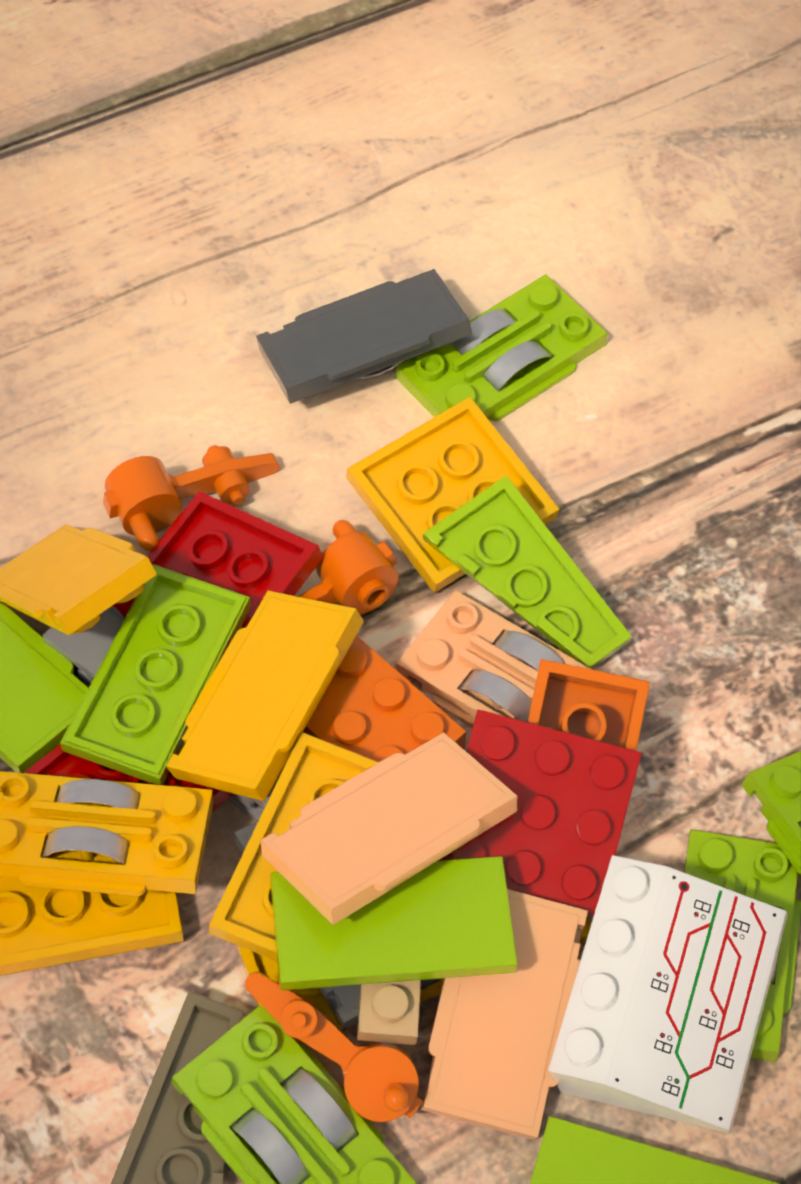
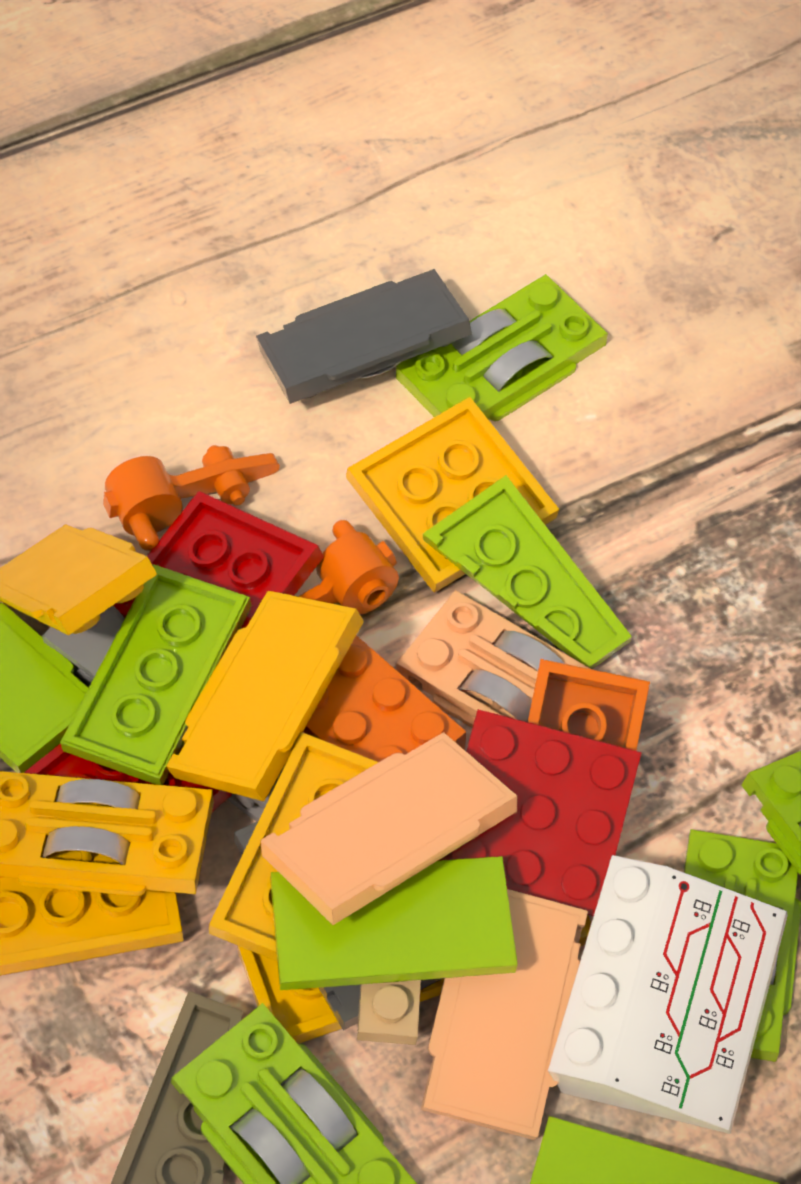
orange piece [245,972,423,1122] -> none

